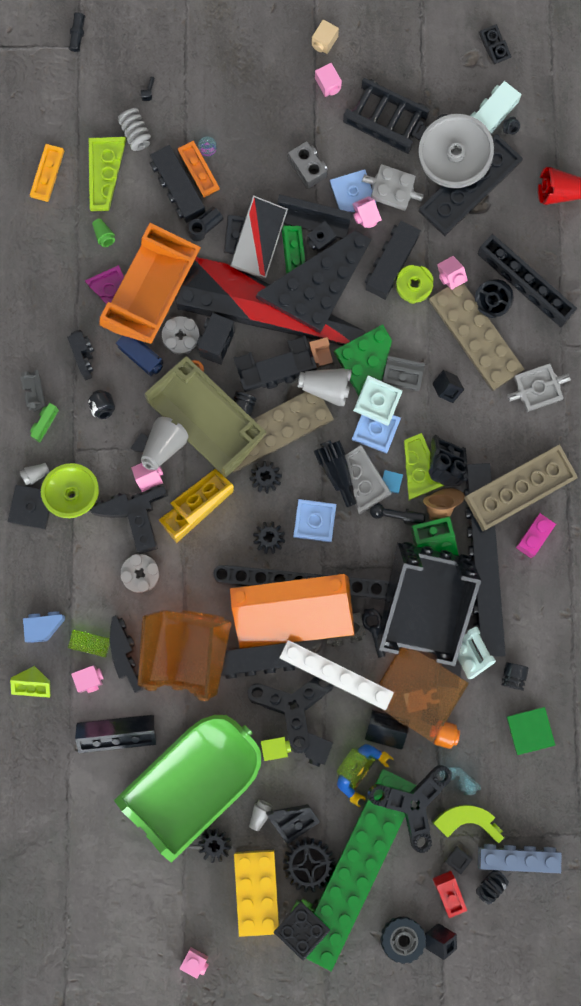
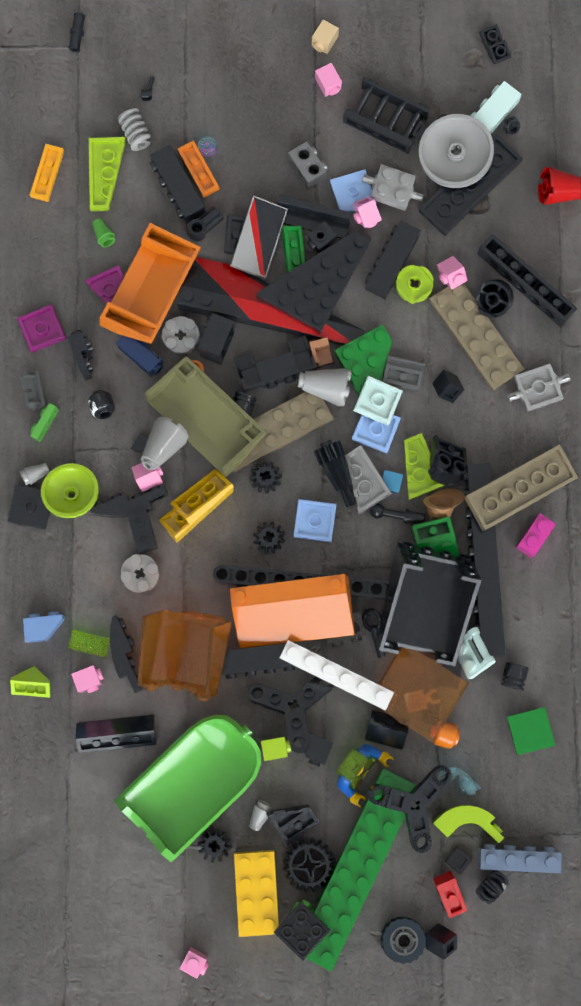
none -> magenta tile [17,304,66,353]

